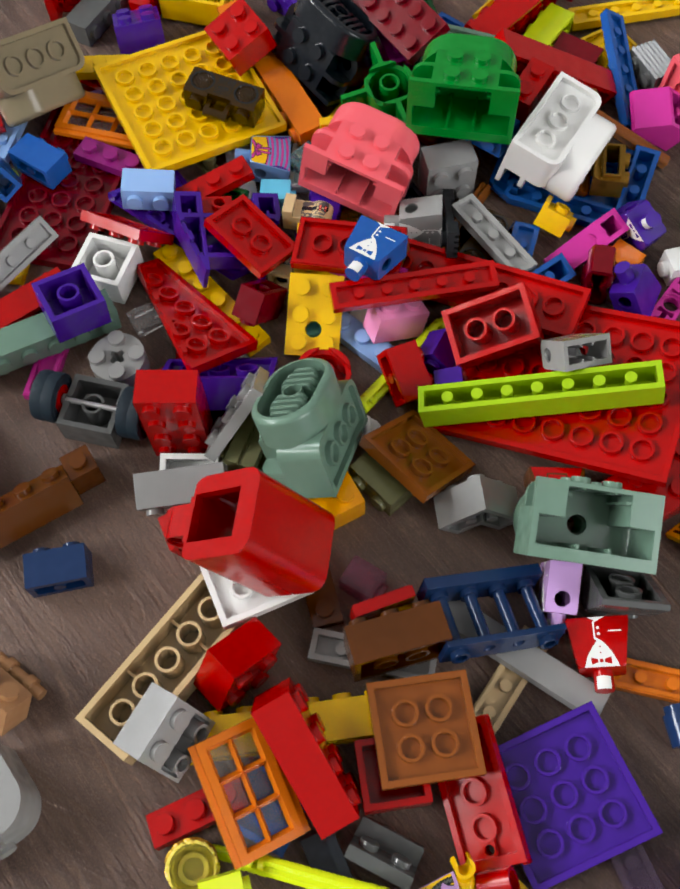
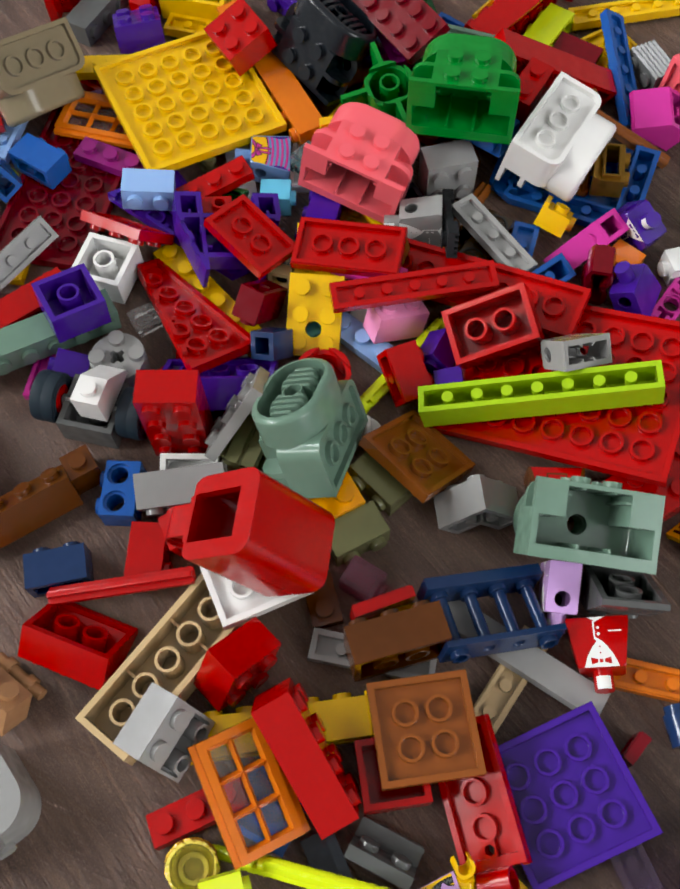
dark brown piece [183,67,265,128] -> none
tan leg [282,193,334,230] -> none
blue torso [344,215,408,282] -> none
none -> red slope [17,603,139,690]
none -> red axle [46,566,197,606]
none -> dark purple brick [47,348,90,381]
none -> white slope [69,365,128,422]
none -> blue brick [95,460,147,526]
none -> red brick [124,521,173,590]
none -> yellow plate [163,12,213,38]
none -> dark blue brick [250,327,293,361]
none -> olive brick [331,500,390,567]
none -> dark red tile [620,731,652,768]

